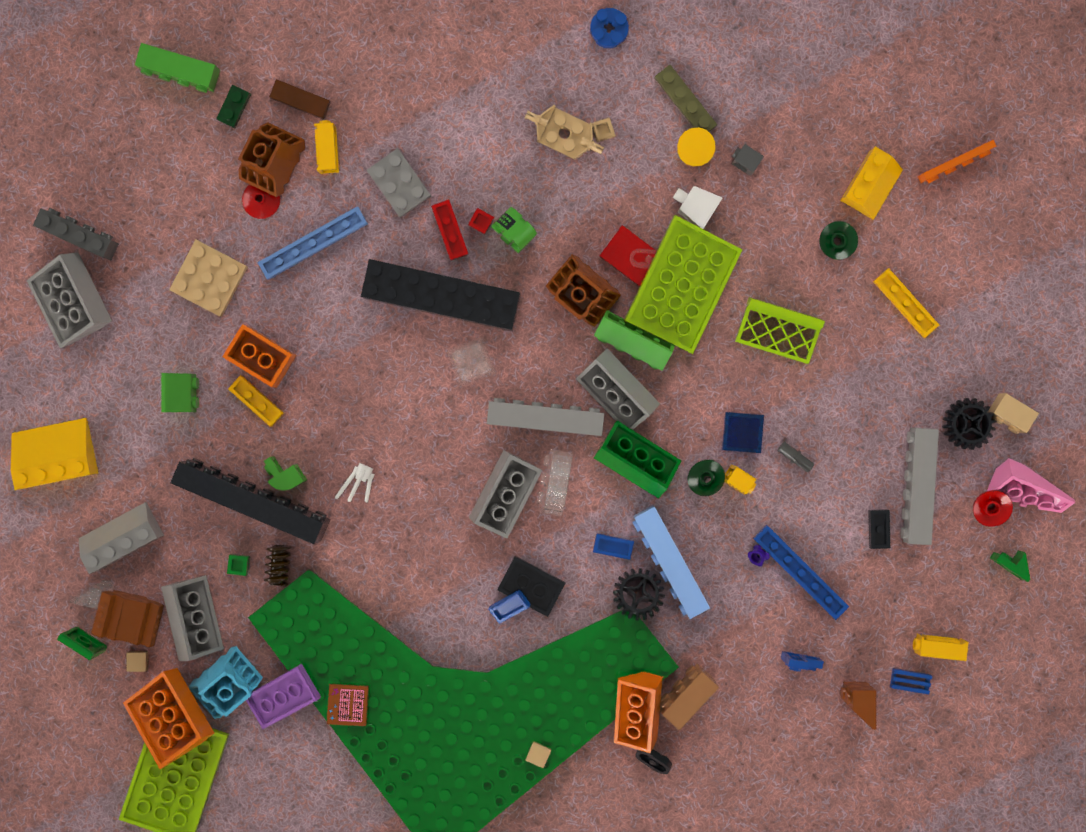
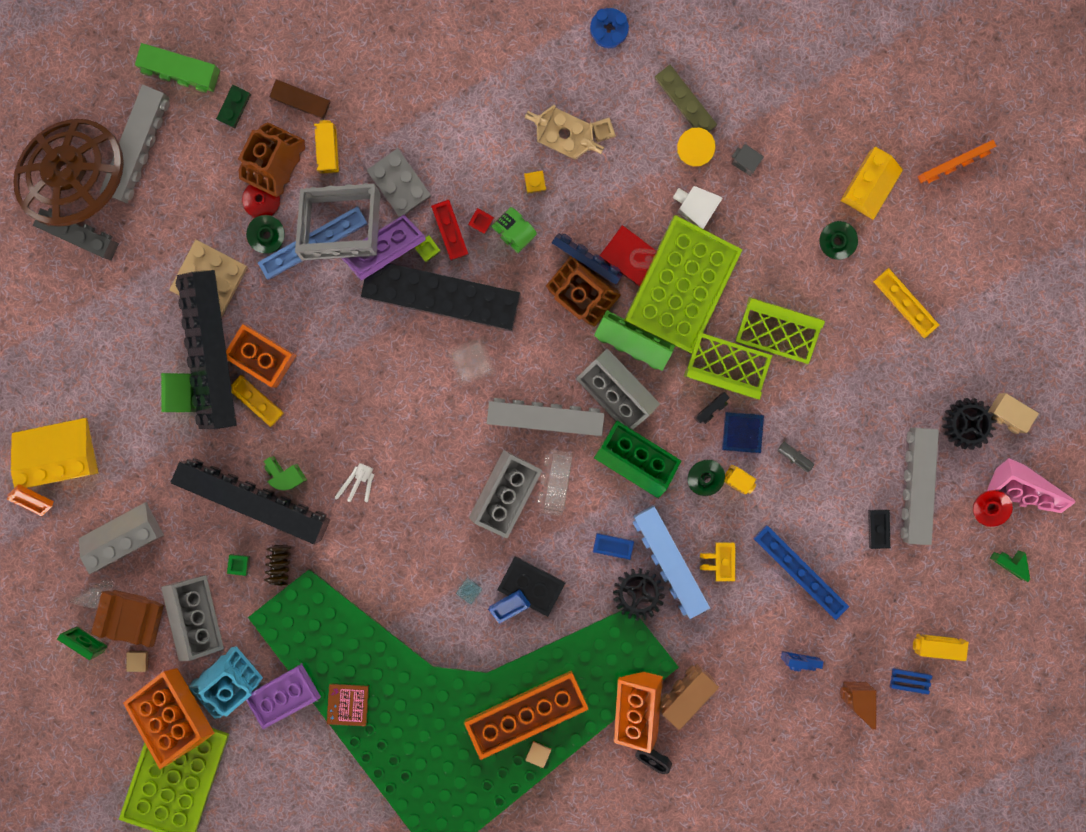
light grey slope [27,252,112,348] -> none
dark purple plate [748,545,770,567] -> none
none -> orange tile [7,484,54,516]
none -> reddish brown dish [13,119,124,226]
none -> light grey brick [100,85,170,204]
none -> black brick [176,270,237,430]
none -> dark green dish [246,215,285,254]
none -> light grey window [295,183,380,260]
none -> medium lavender tile [342,215,426,281]
none -> lime plate [414,235,441,263]
none -> clear light blue plate [456,577,483,605]
none -> orange brick [464,670,588,760]
none -> yellow plate [524,170,546,194]
none -> dark blue plate [552,233,623,285]
none -> lime fence [684,332,773,400]
none -> black plate [694,392,730,424]
none -> yellow hinge [700,542,735,581]

